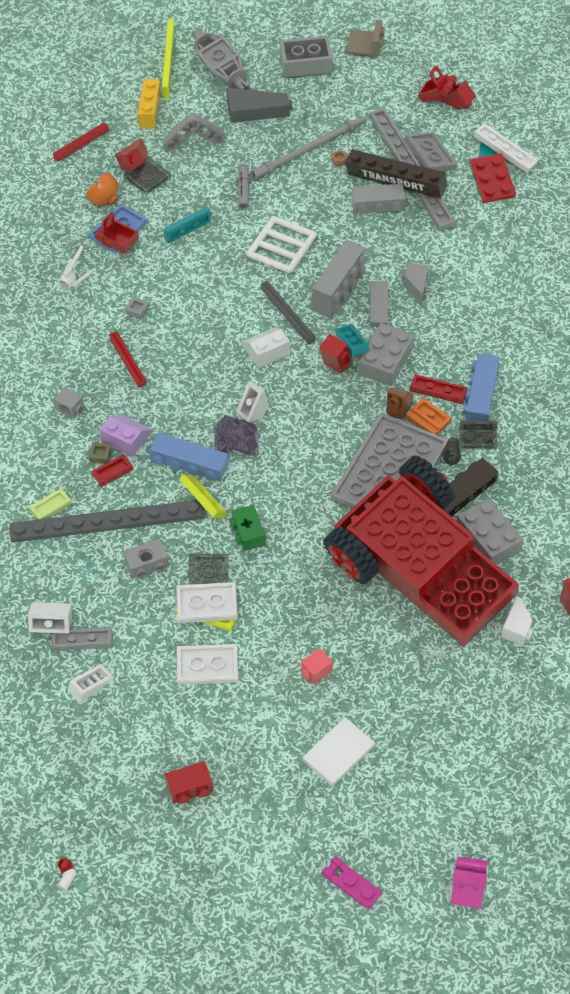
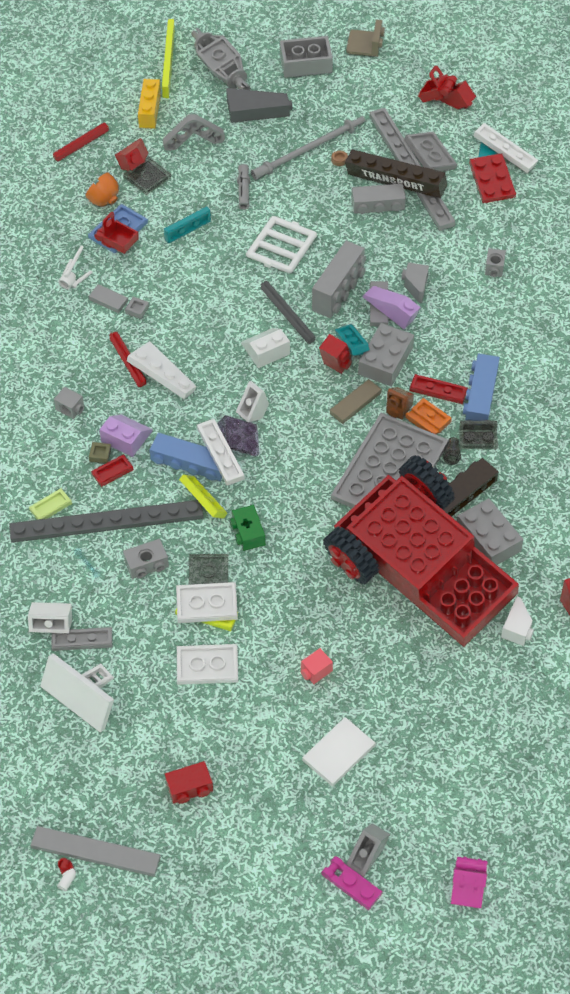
none -> light grey tile [30,826,161,877]
none -> white tile [40,653,114,732]
none -> light grey tile [88,284,128,313]
none -> white wing [127,341,196,399]
none -> white plate [197,419,245,486]
none -> dark tan tile [330,379,382,424]
none -> light grey slope [346,823,390,877]
none -> lavender slope [363,286,421,329]
none -> light grey brick [485,248,506,277]

